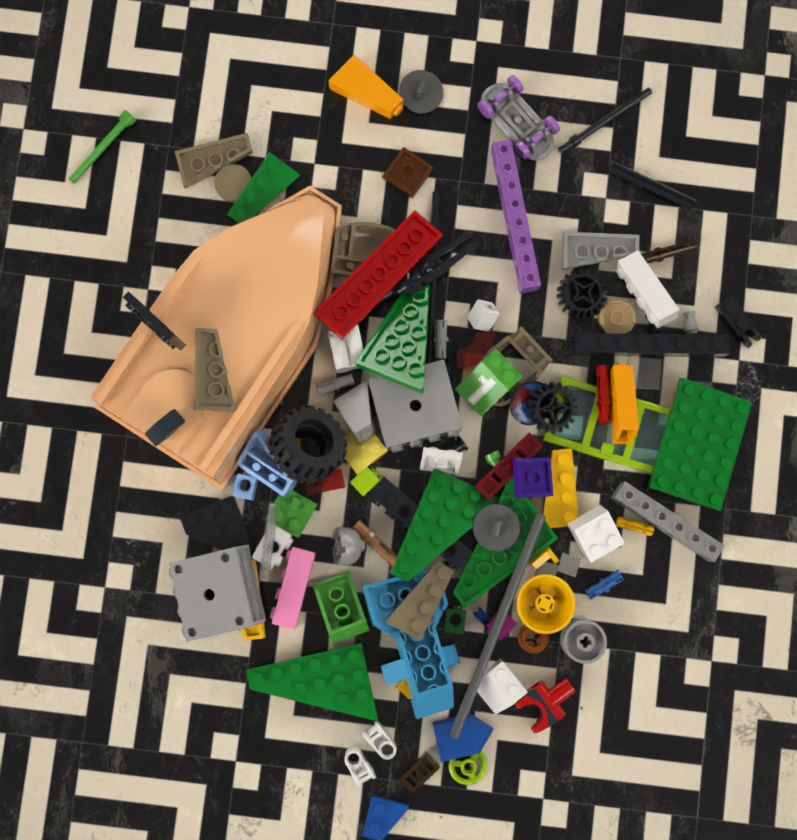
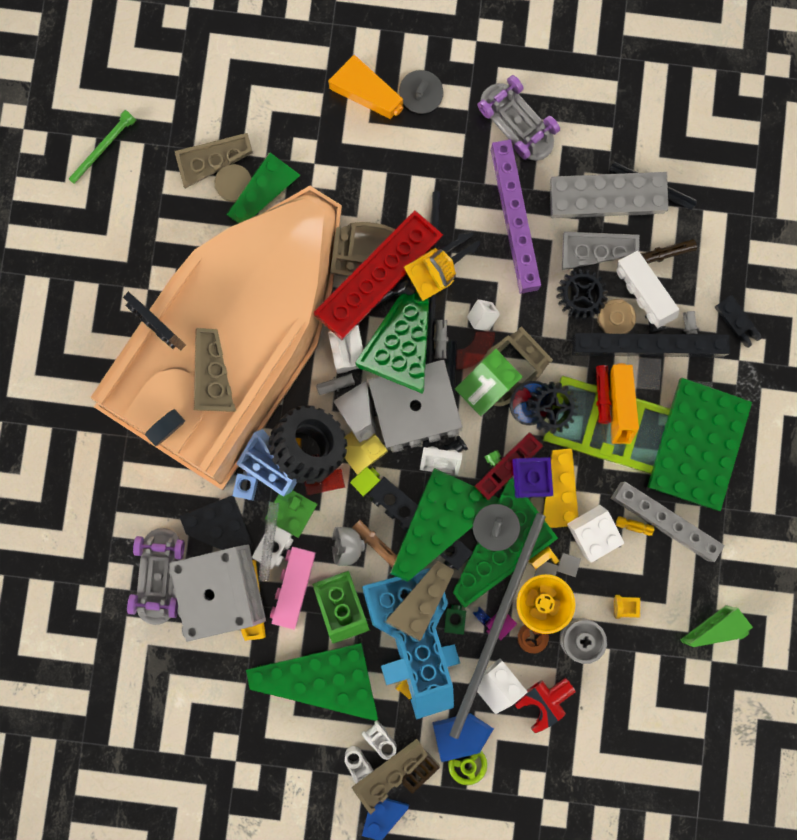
reddish brown tile [382,147,434,199] -> none
black bar [558,87,652,154] -> none
blue pin [584,570,624,600] -> none
none -> light grey piece [127,528,185,625]
none -> dark tan wing [351,739,428,815]
none -> yellow piece [404,248,456,301]
none -> light grey brick [550,172,668,218]
none -> yellow tile [614,595,640,619]
none -> bright green slope [680,605,753,647]

